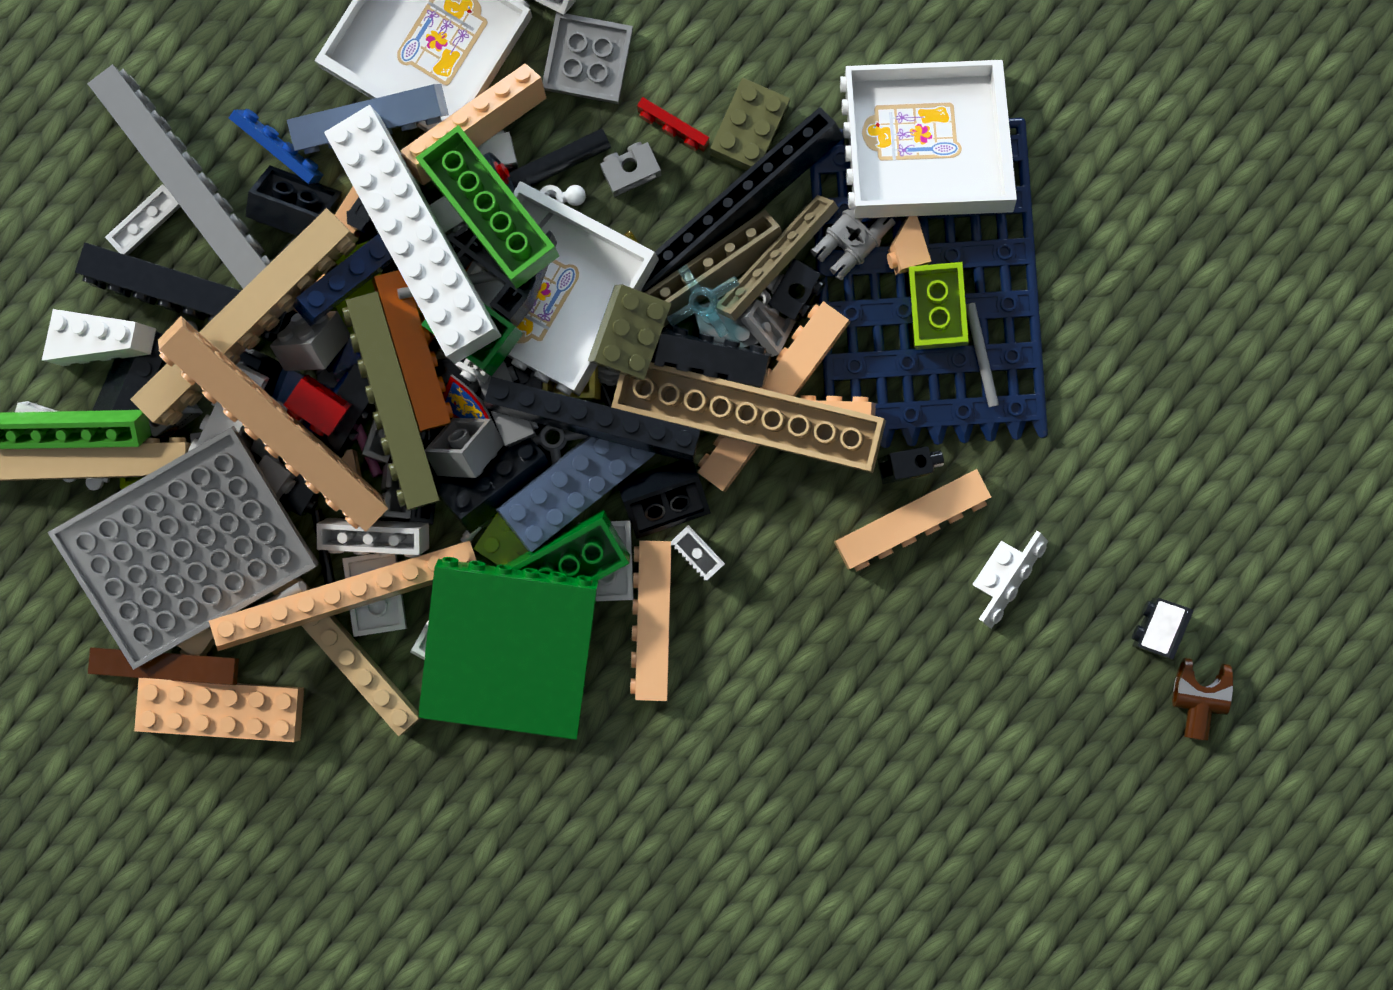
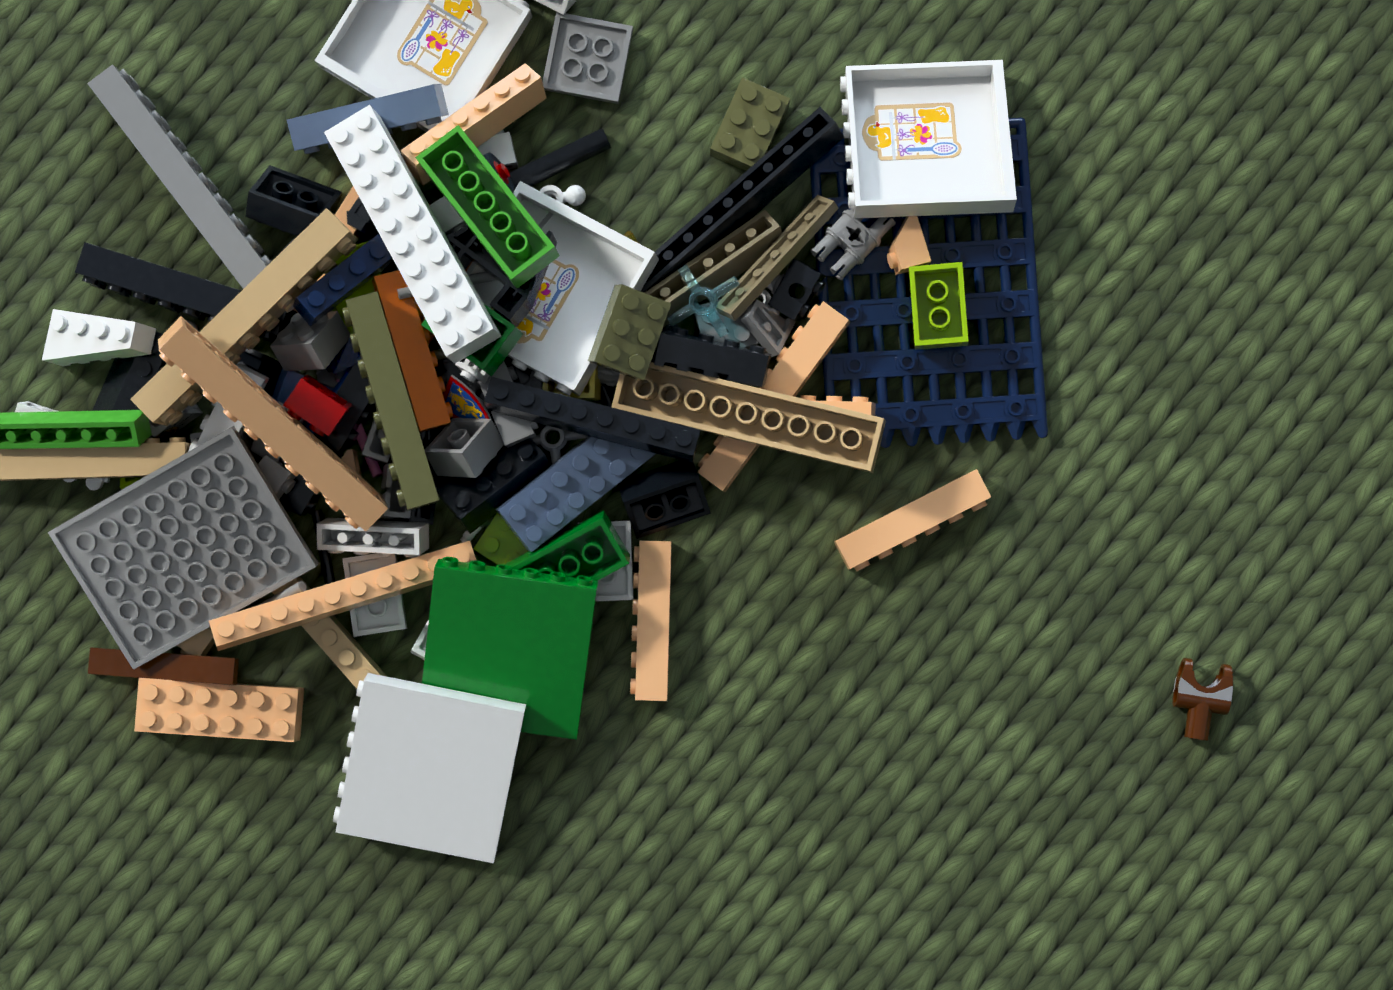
white plate [105,184,181,255] -> none
blue plate [229,109,324,184] -> none
light grey brick [600,142,661,197] -> none
red plate [637,97,709,152] -> none
white brick [671,525,725,581] -> none
black torso [877,447,944,484] -> none
light grey bar [966,303,999,407] -> none
white bracket [973,531,1048,629] -> none
slope [1132,598,1194,660] -> none
none -> white panel [333,673,526,863]

